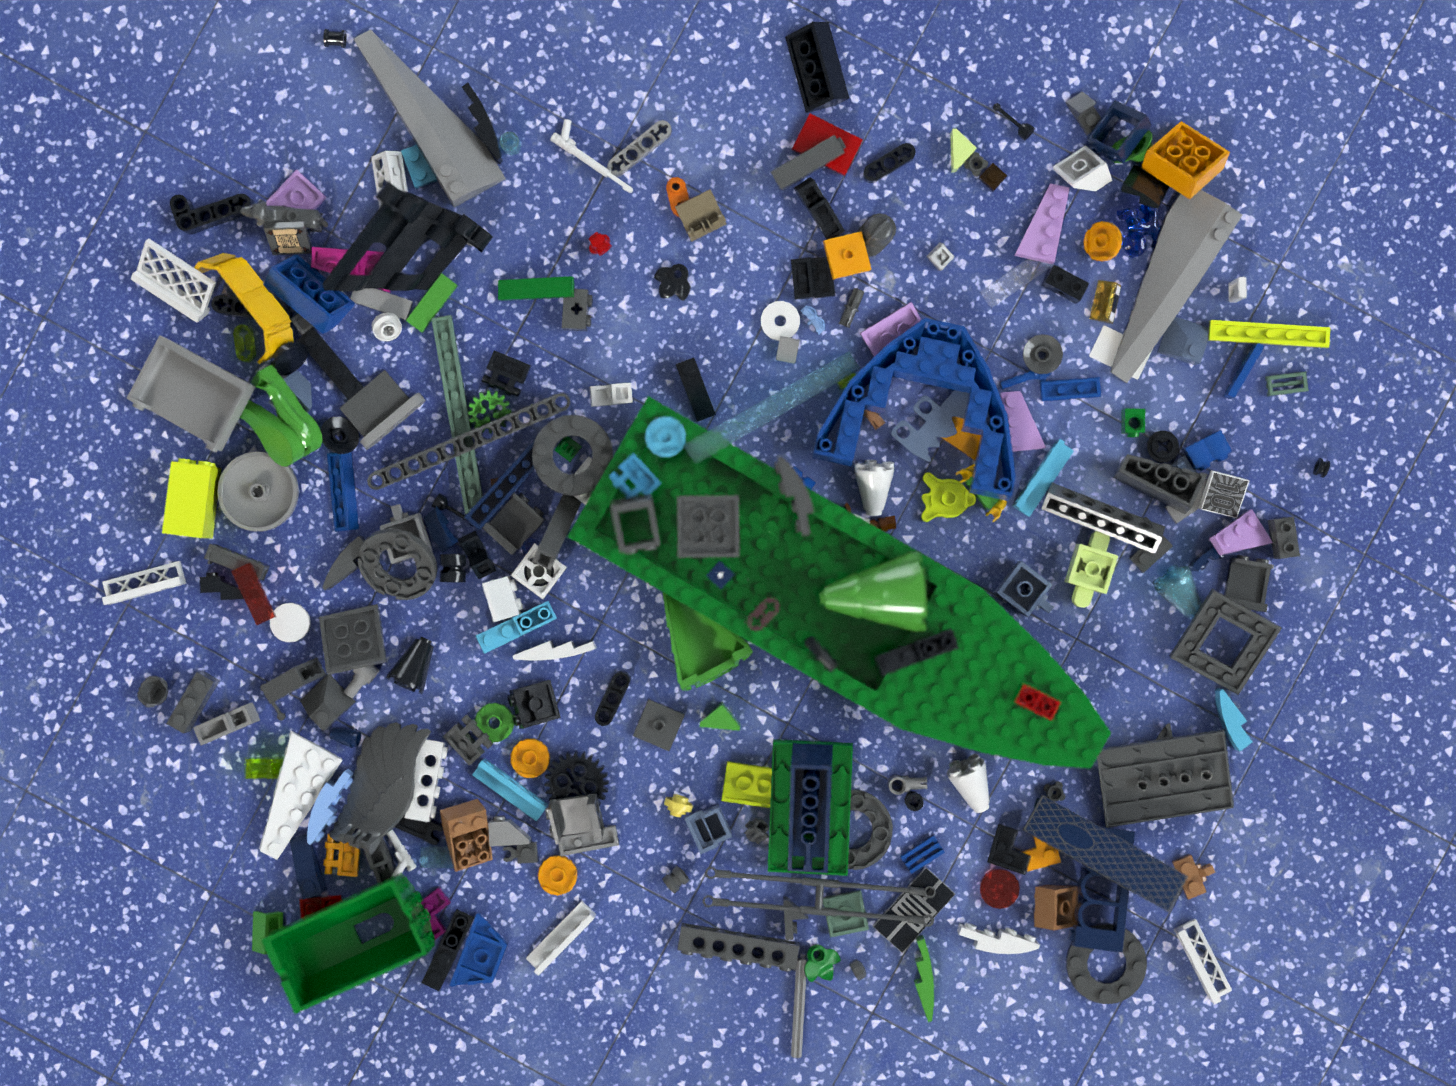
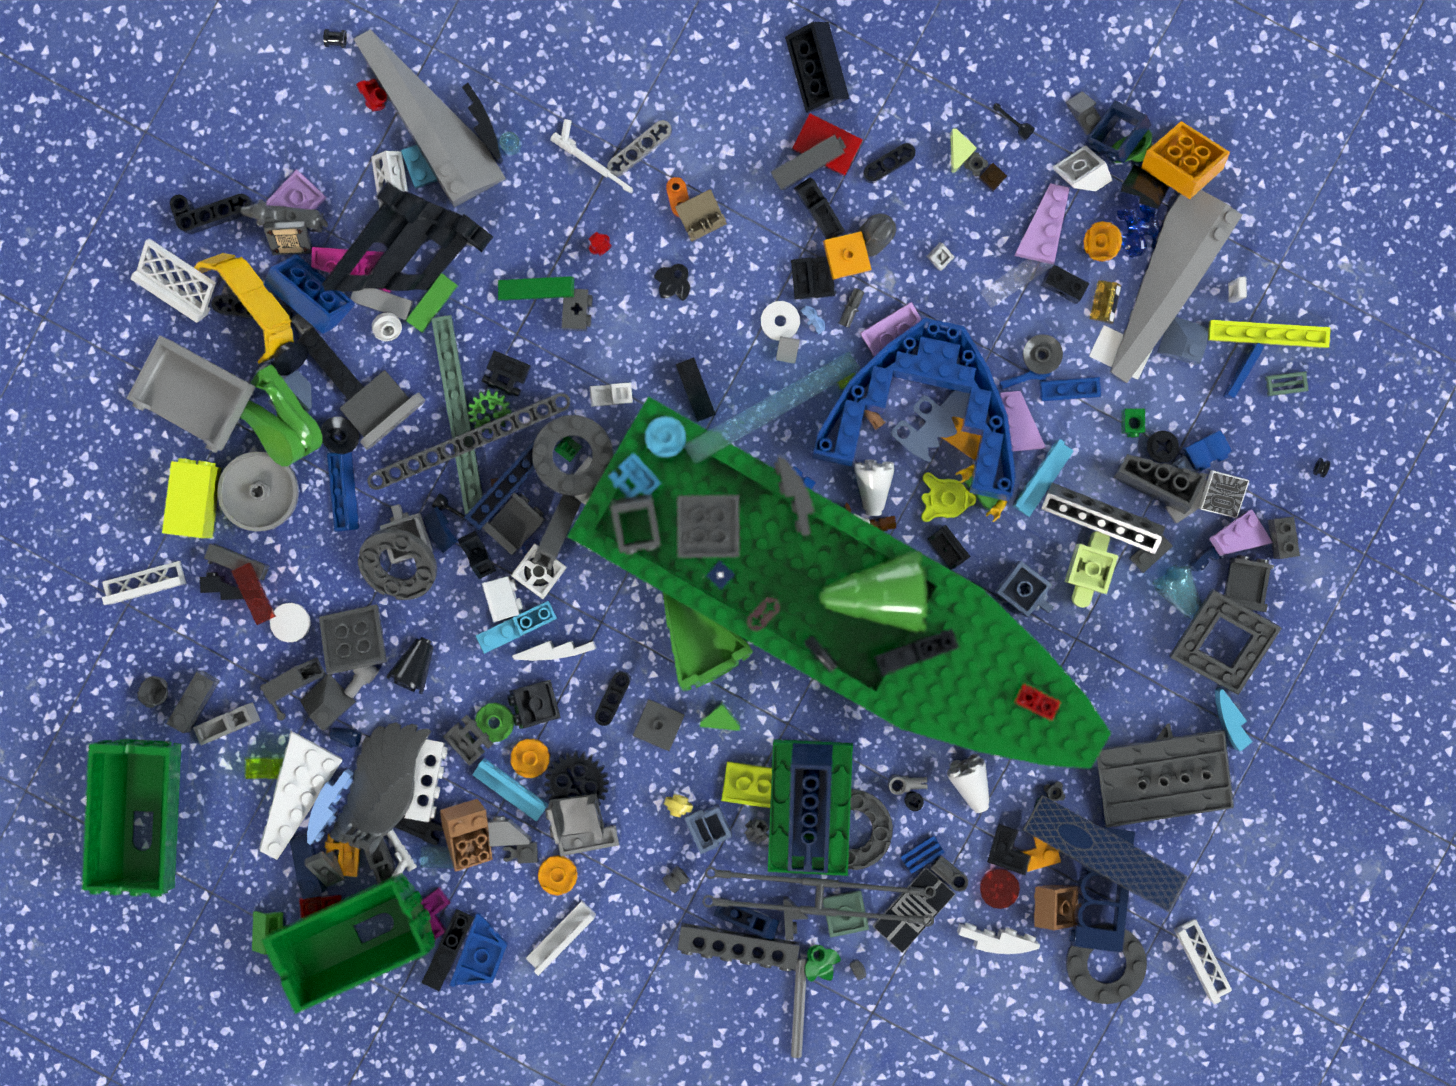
clear neon green beam [233,324,256,363] -> none
dark grey slope [322,536,365,590] -> none
black wheel [440,554,466,582] -> none
bright green slope [914,935,934,1022] -> none
medium nougat hinge [1172,854,1215,900] -> none
none -> green panel [82,739,182,897]
none -> dark grey slope [305,851,344,887]
none -> red plate [356,79,387,112]
none -> dark blue slope [714,897,780,940]
none -> black hinge [927,525,971,570]
none -> dark grey piece [930,855,968,891]

